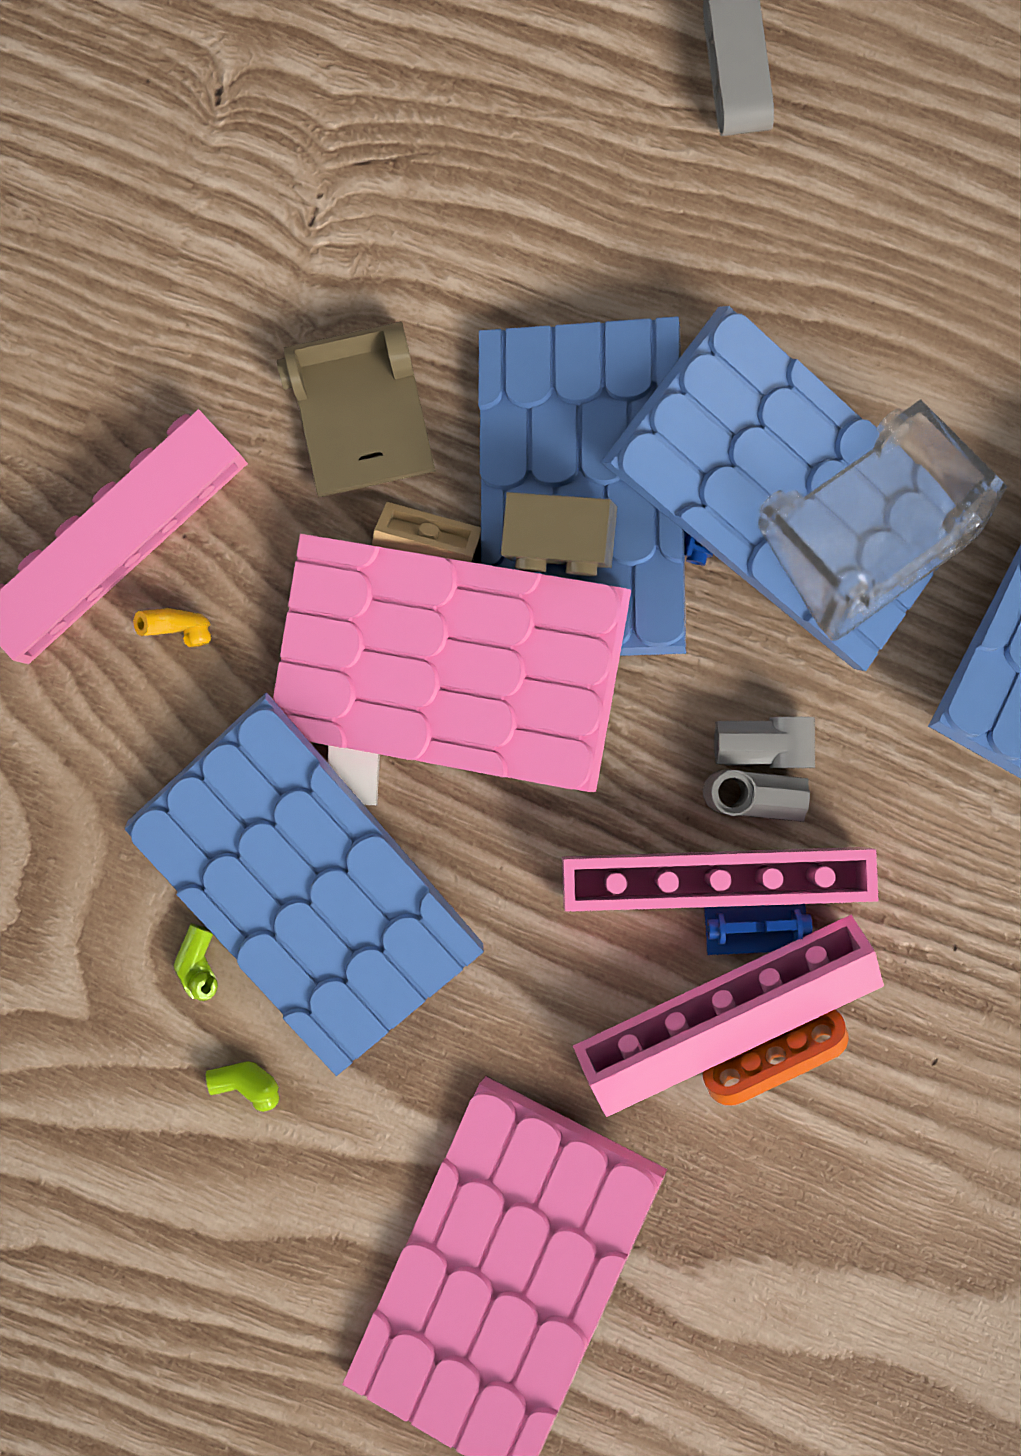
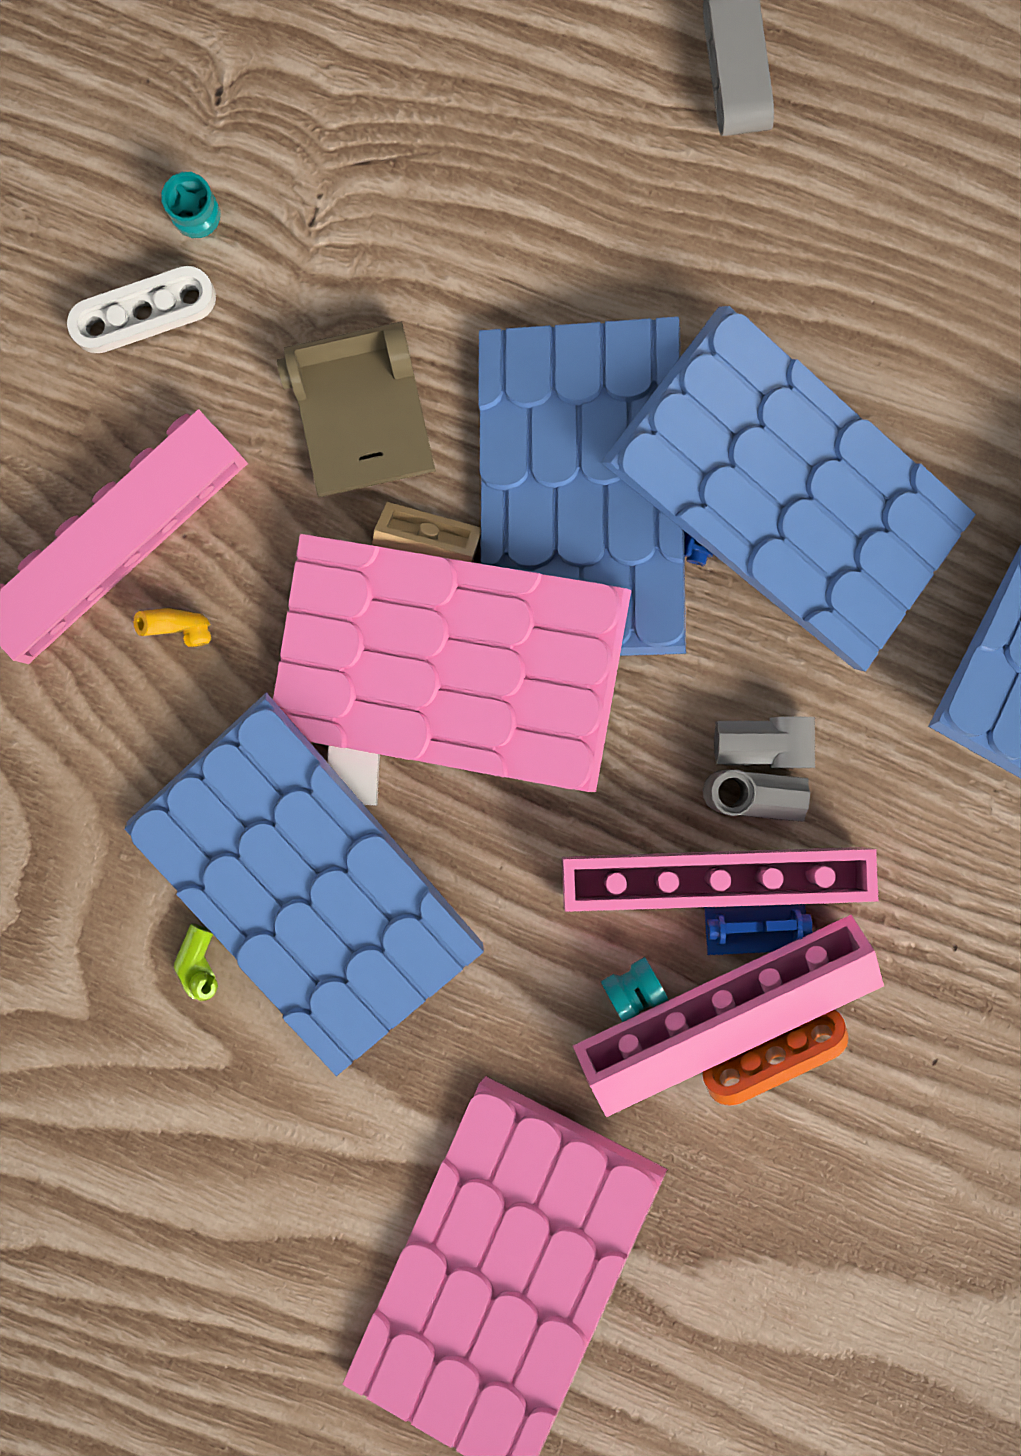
lime arm [206,1061,280,1112] -> none
dark tan brick [501,492,617,576] -> none
clear windscreen [758,399,1008,641] -> none
none -> white plate [67,266,216,353]
none -> teal wheel [161,172,220,238]
none -> teal wheel [601,957,669,1022]

